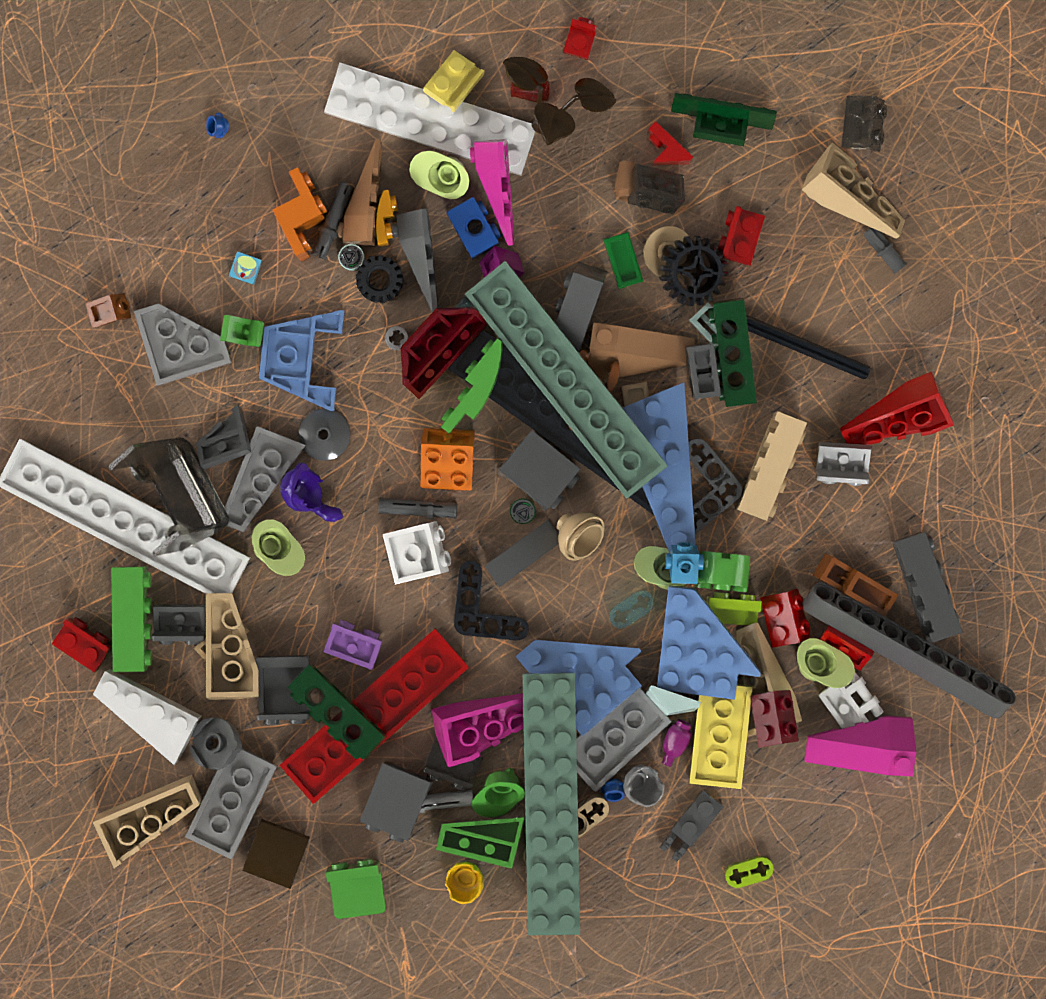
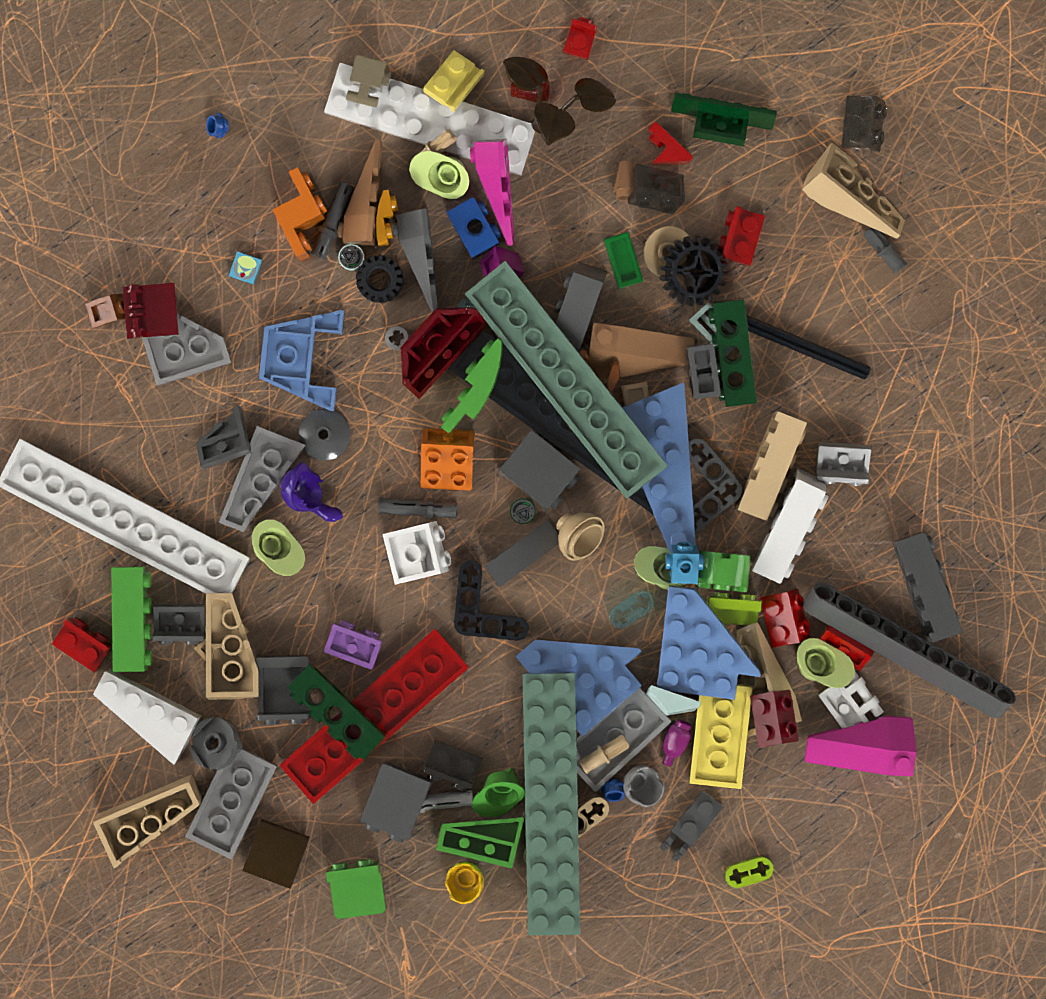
clear smoke windscreen [108,437,229,556] -> none
bright green bracket [220,315,264,347] -> none
dark pink wedge [431,693,524,767] -> none
dark orange slope [812,553,898,617] -> none
red wedge [840,371,954,445] -> none
none -> dark red hinge [122,283,179,339]
none -> dark tan brick [346,55,391,108]
none -> tan axle [411,129,457,161]
none -> tan axle [578,735,629,774]
none -> white wedge [752,468,828,584]

